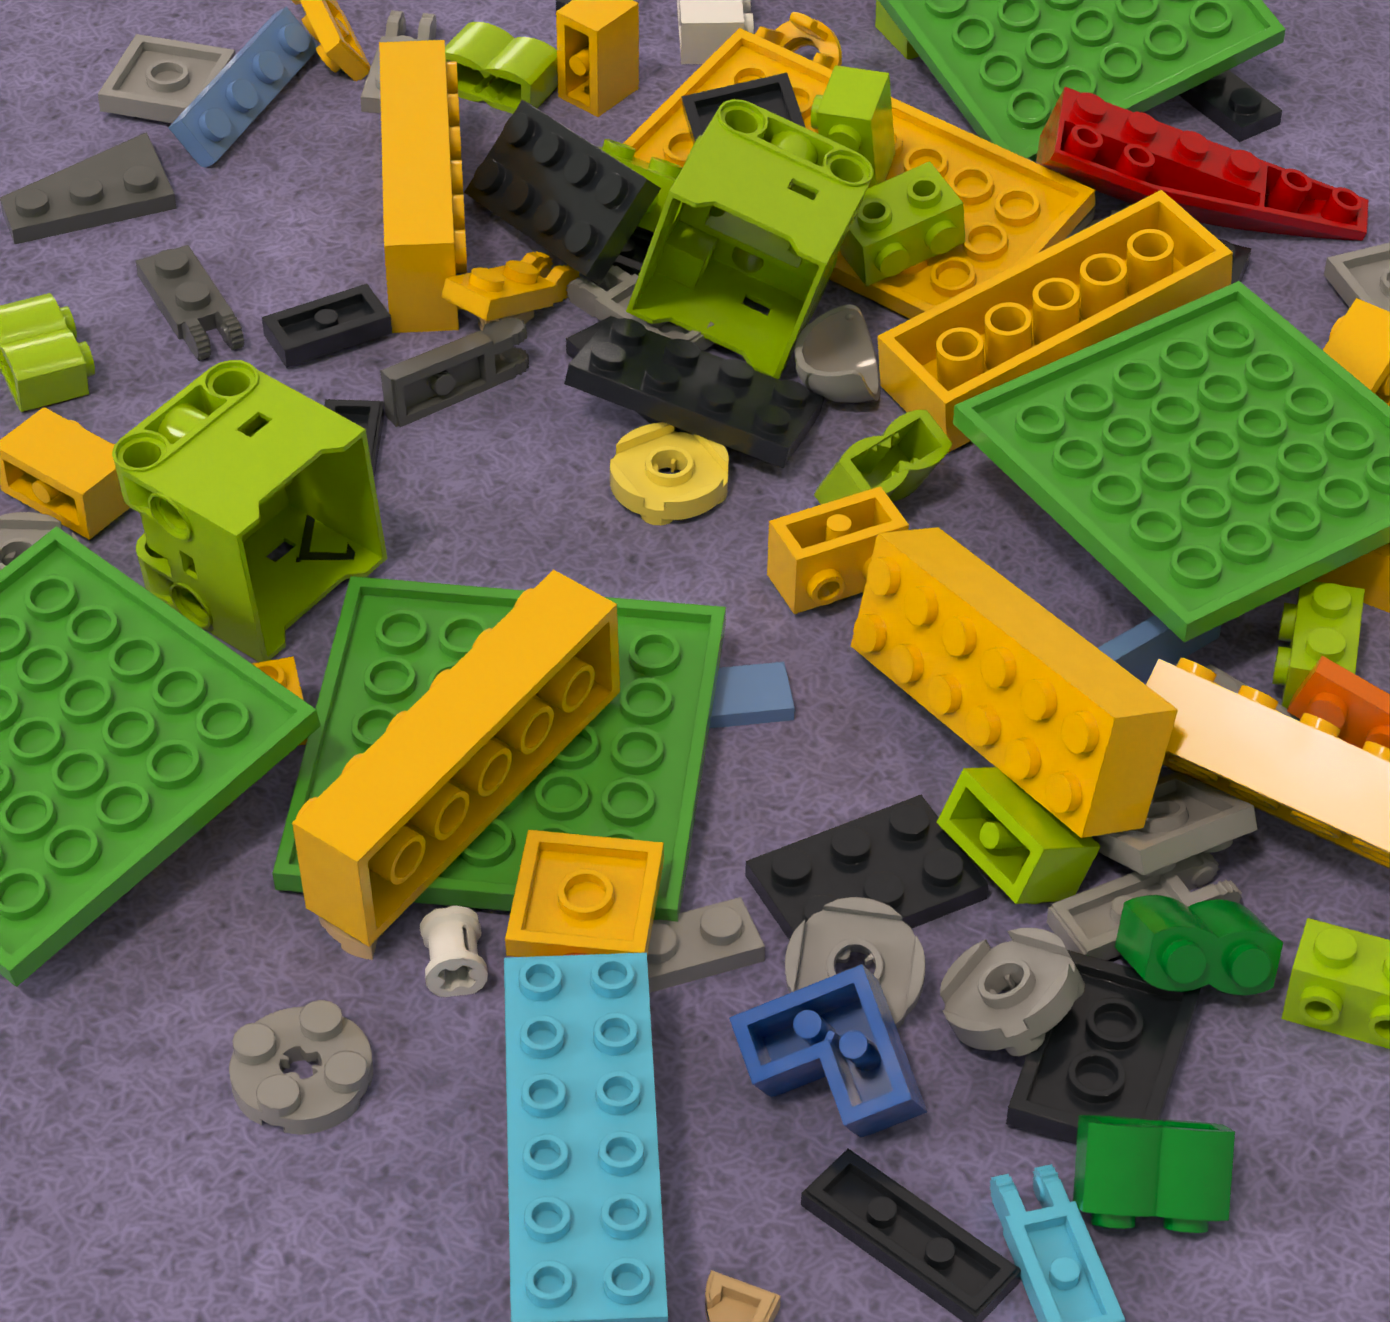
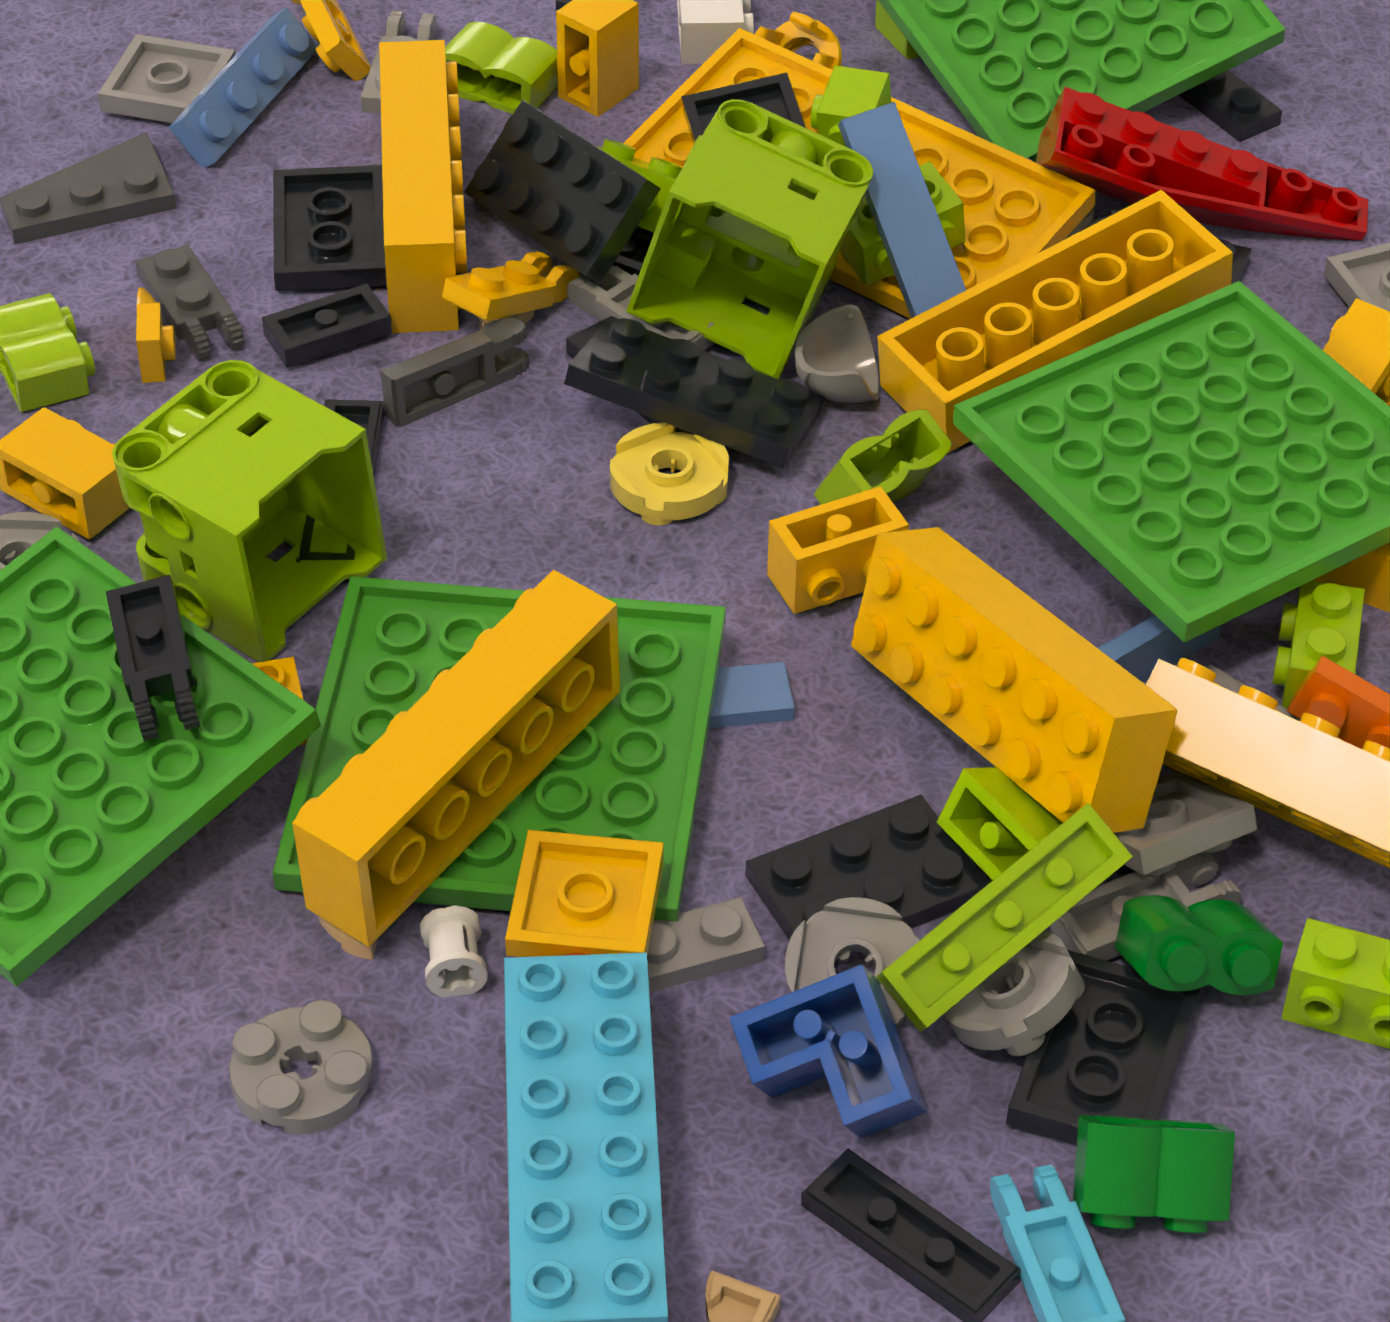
none -> black hinge [106,575,200,741]
none -> yellow plate [136,287,176,383]
none -> black plate [273,165,387,291]
none -> medium blue tile [838,102,966,318]
none -> lime plate [875,803,1133,1032]

